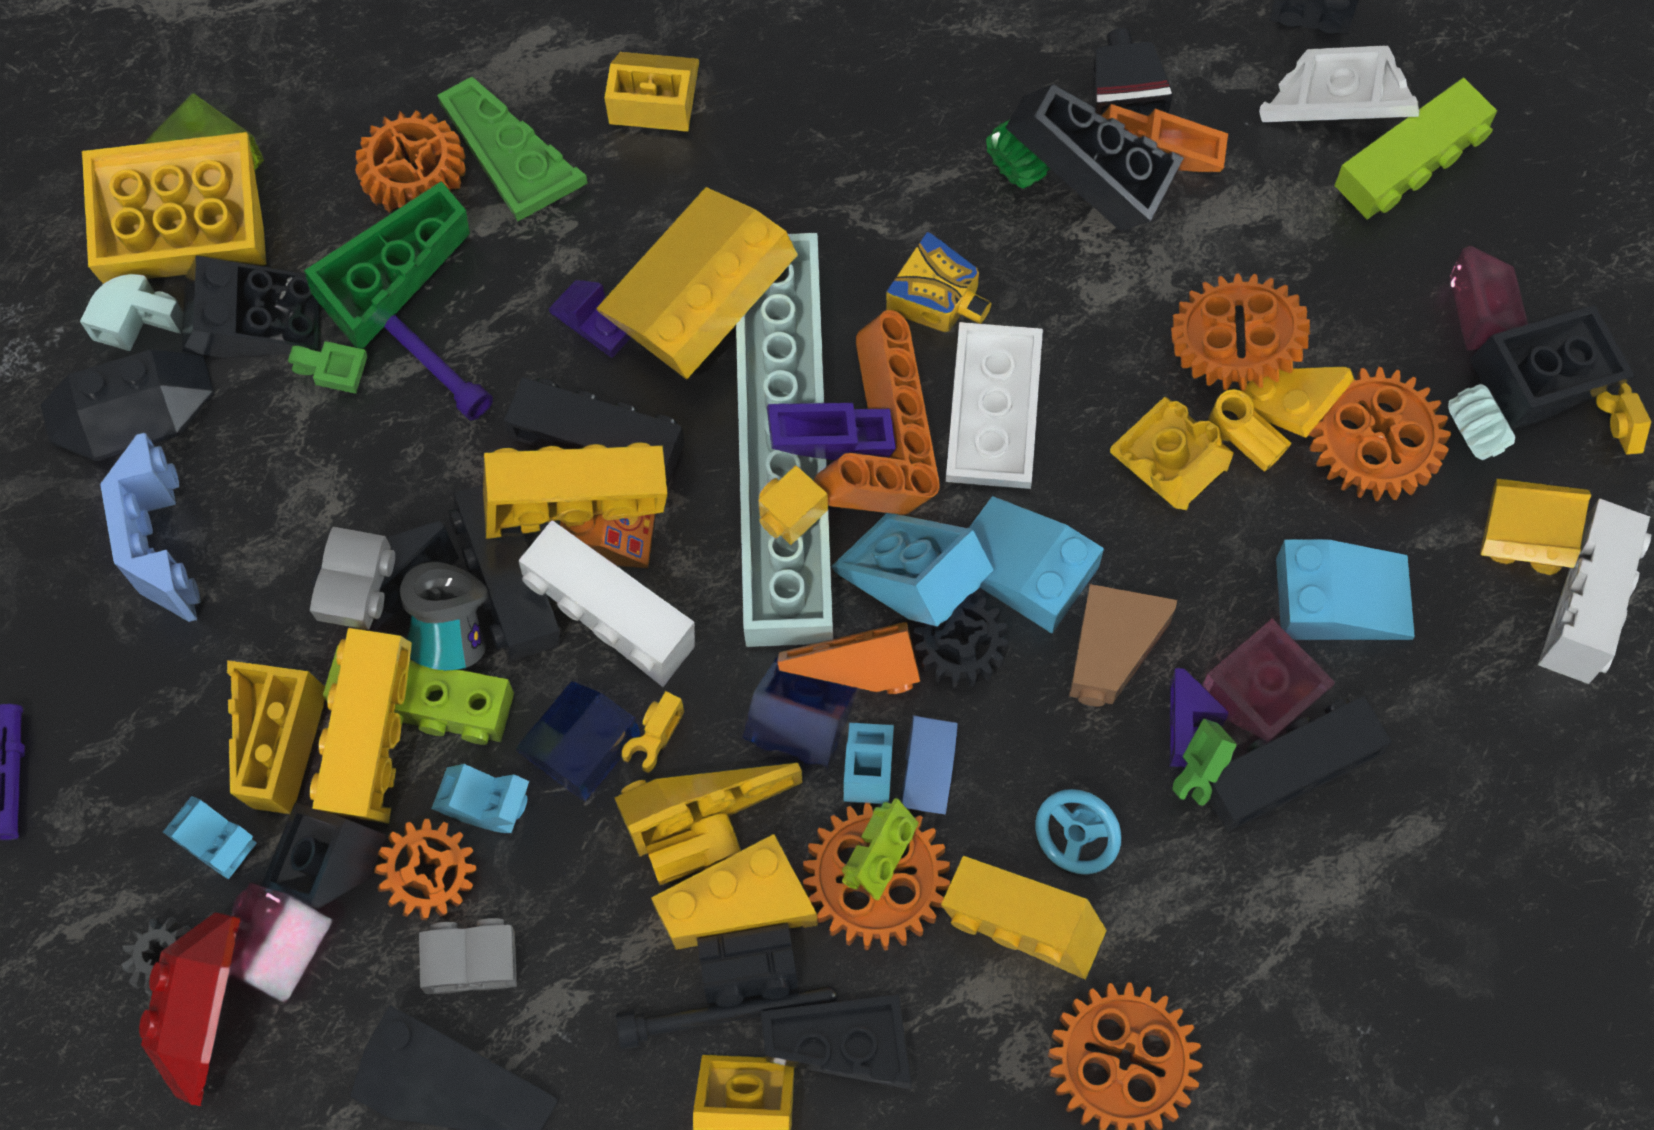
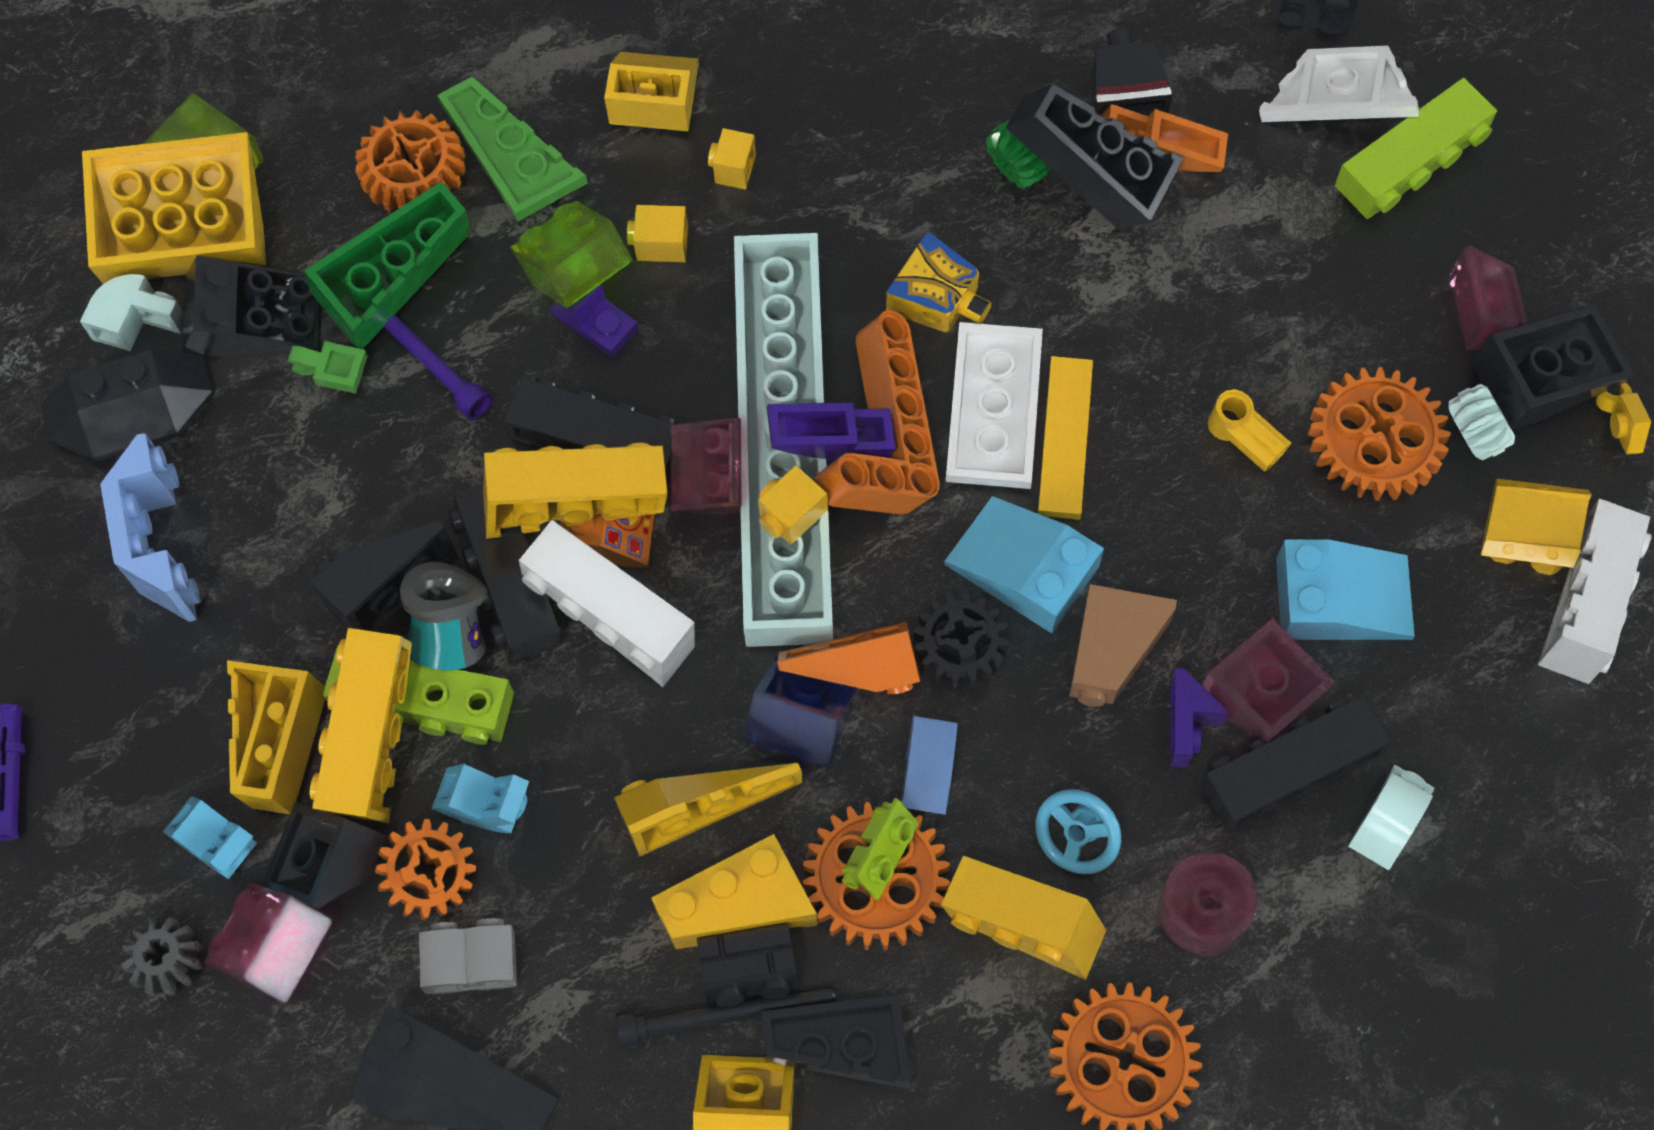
red wedge [139,912,240,1106] -> none
light grey brick [310,527,395,630] -> none
clear blue slope [516,681,640,802] -> none
yellow slope [596,187,798,379] -> none
yellow plate [622,691,684,773] -> none
yellow piece [646,814,741,885] -> none
medium azure slope [832,513,993,626] -> none
medium azure brick [844,723,894,804] -> none
yellow slope [1110,397,1234,510] -> none
orange gear [1171,273,1310,391] -> none
bright green plate [1172,718,1237,806] -> none
yellow wing [1242,367,1354,438] -> none
none -> clear neon green brick [510,201,633,308]
none -> yellow brick [627,205,688,263]
none -> clear pink slope [671,417,742,514]
none -> yellow plate [708,128,756,190]
none -> yellow tile [1038,356,1093,520]
none -> clear pink brick [1157,853,1257,957]
none -> light aqua brick [1348,765,1434,870]

